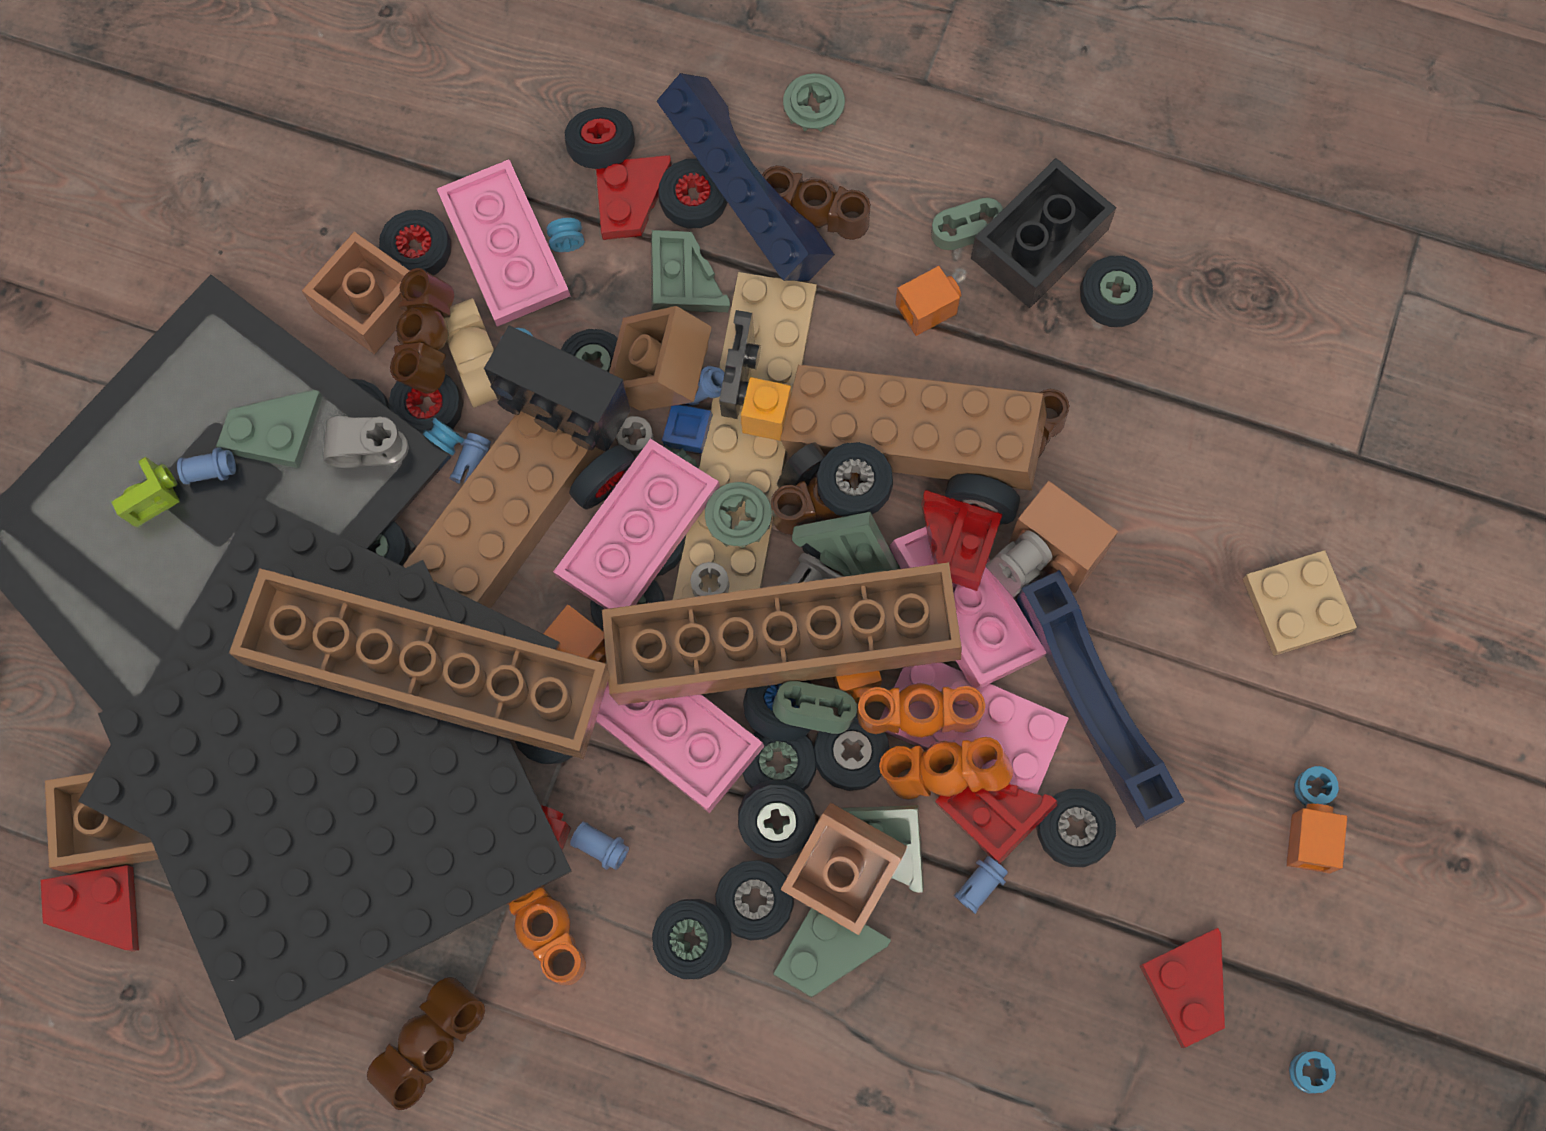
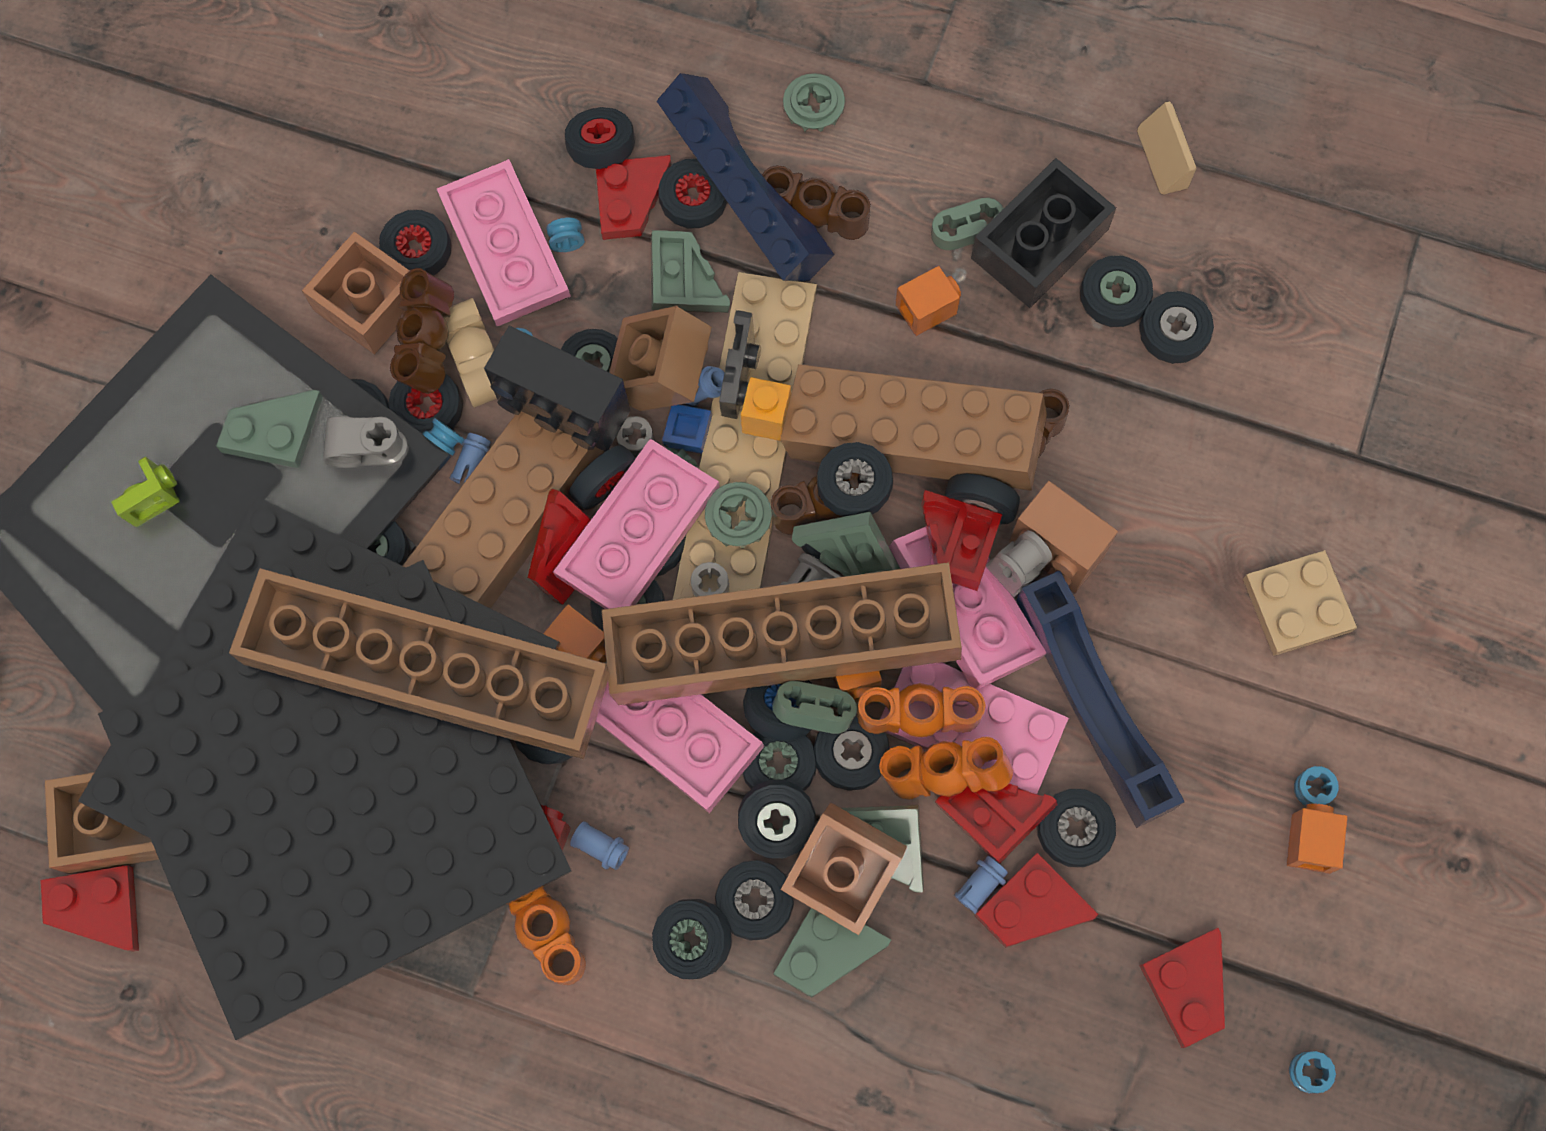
medium blue pin [177,448,236,484] -> none
reddish brown piece [367,977,485,1110] -> none
black beam [777,442,826,488] -> none
none -> red wing [527,489,591,605]
none -> red wing [974,853,1098,948]
none -> tan slope [1137,101,1196,194]
none -> black bush [1139,291,1214,364]

